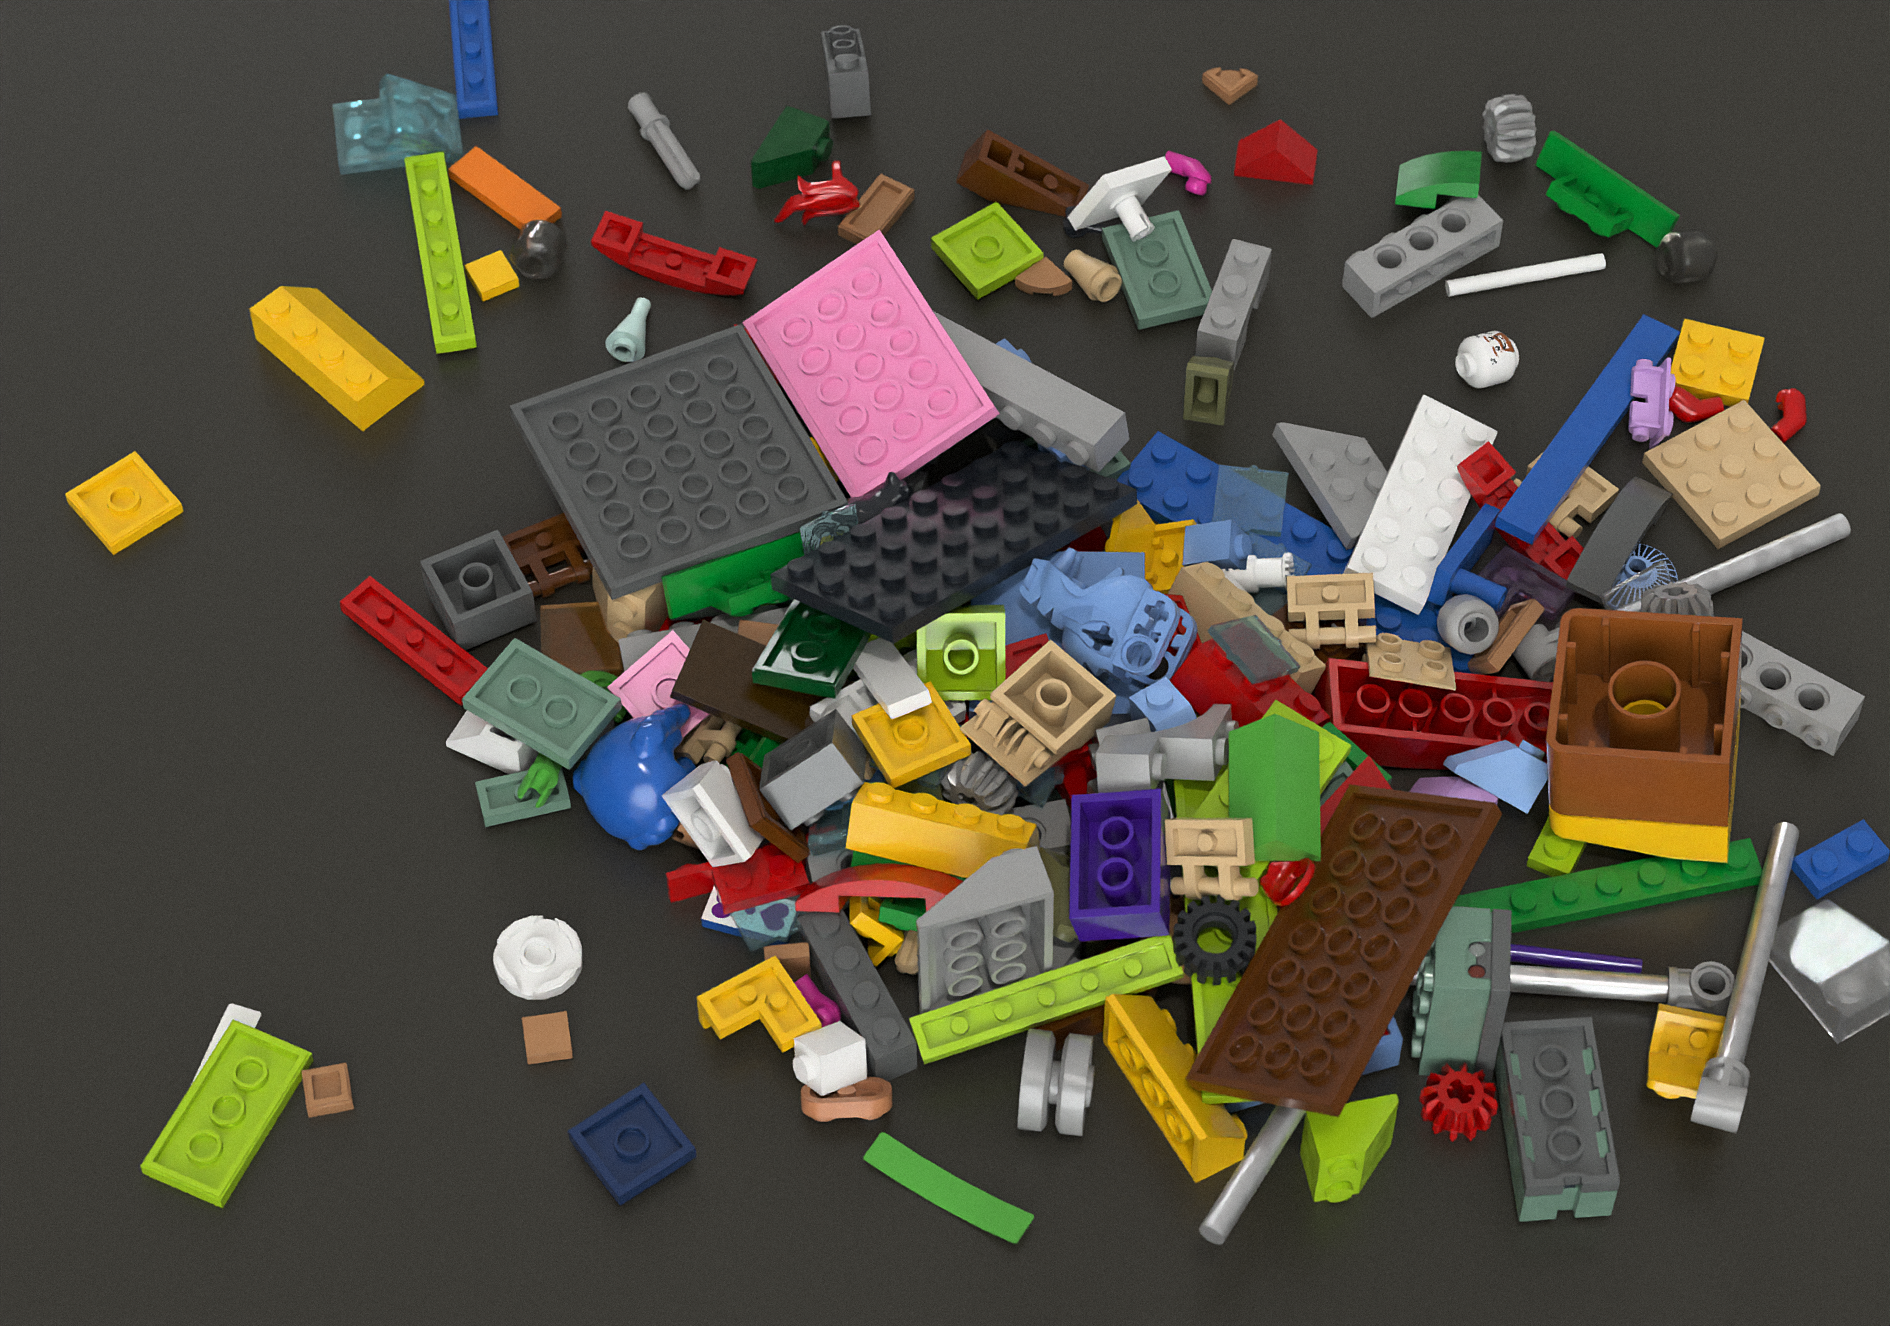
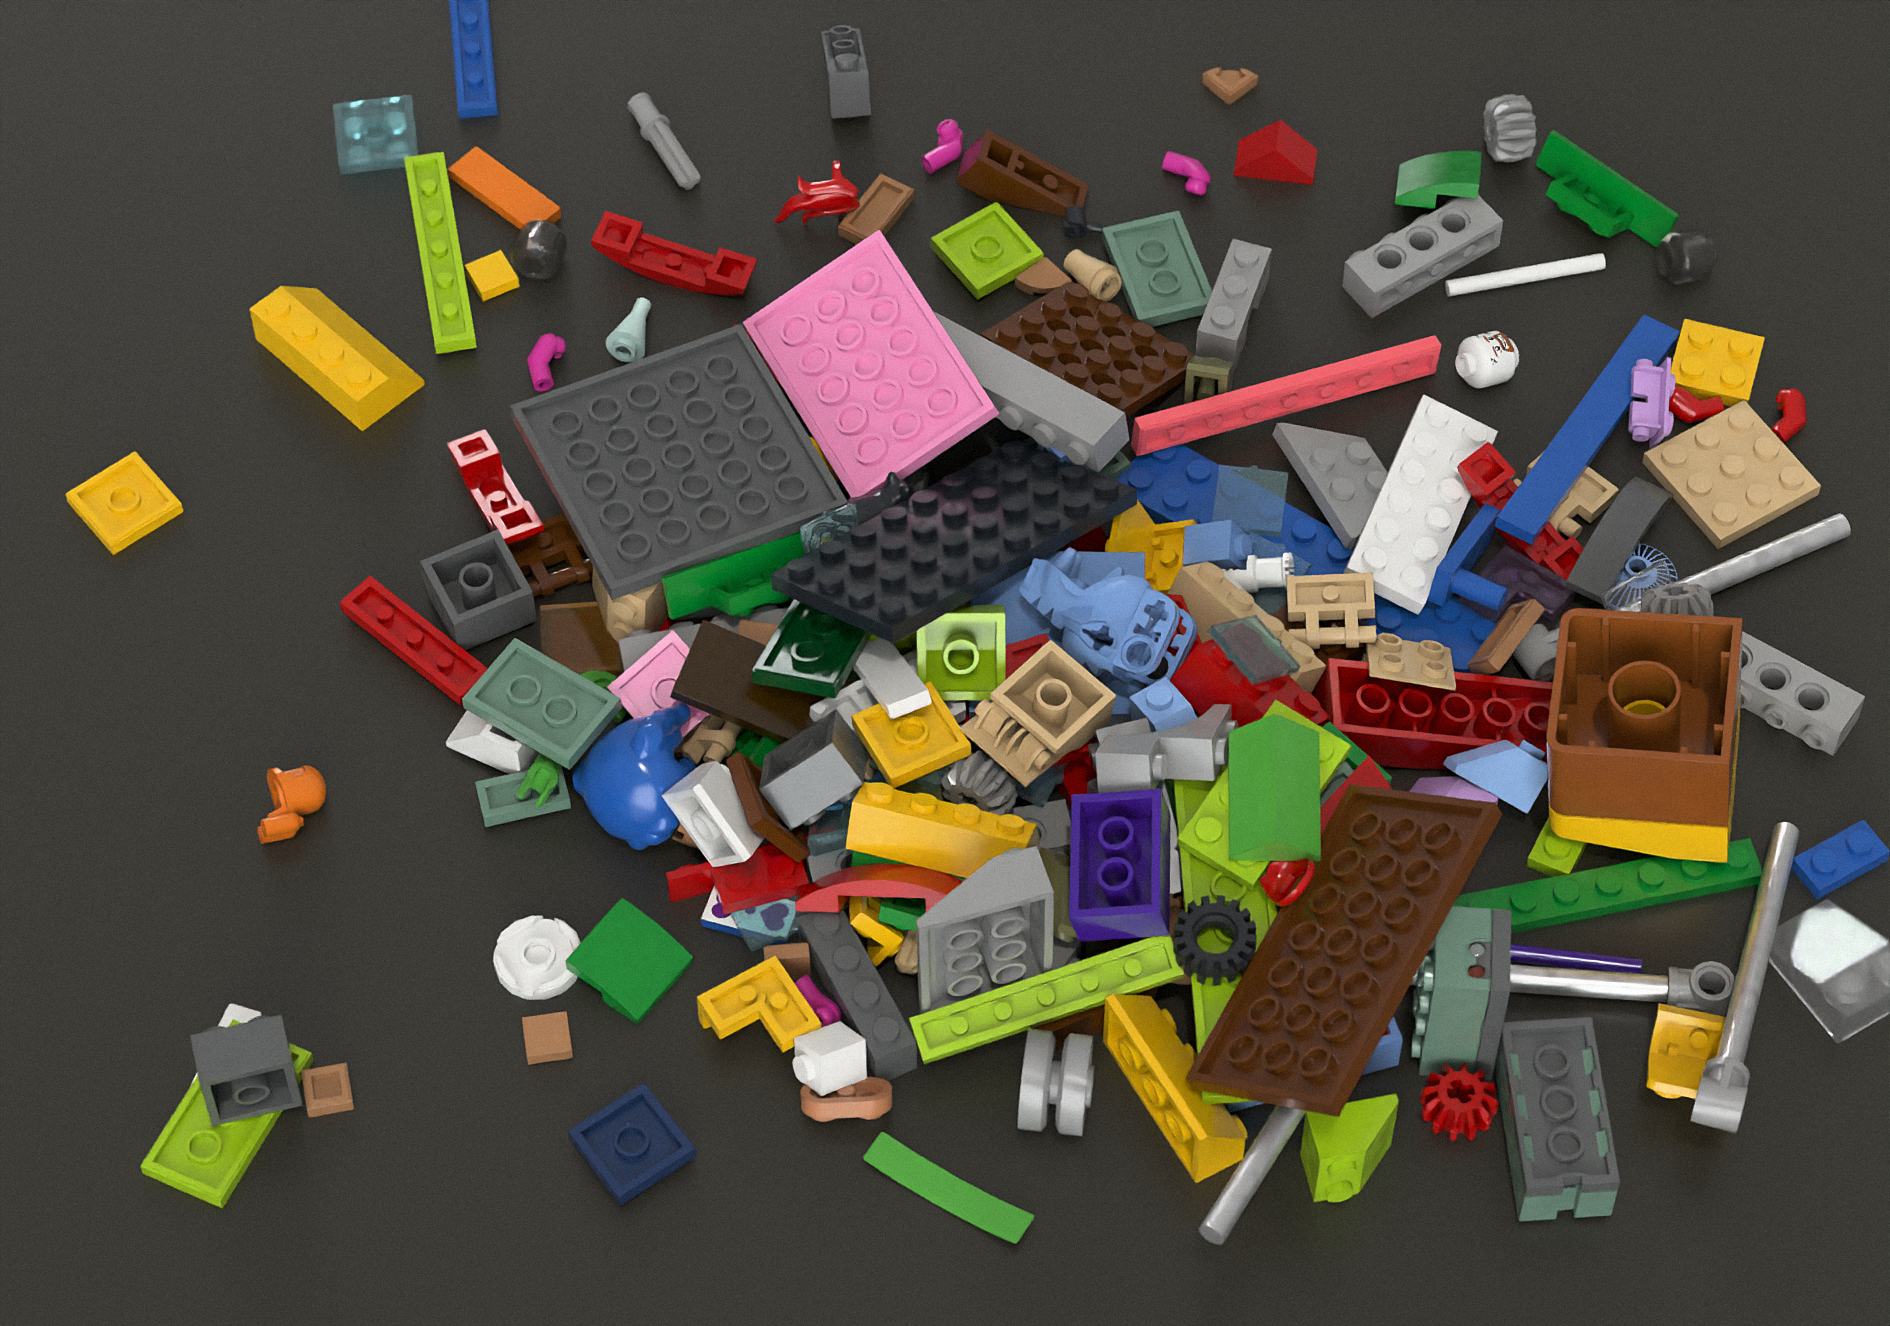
clear light blue plate [379,73,463,164] -> none
dark green slope [751,106,833,189] -> none
white tile [1068,156,1172,241] -> none
tan plate [1164,818,1258,900] -> none
light grey head [1437,594,1499,655] -> none
none -> dark grey brick [190,1014,303,1126]
none -> orange piece [257,765,327,844]
none -> red slope [447,429,545,545]
none -> dark pink arm [527,333,566,391]
none -> green slope [565,898,694,1024]
none -> dark pink arm [921,119,964,174]
none -> reddish brown piece [980,282,1196,418]
none -> coral tile [1131,335,1442,456]

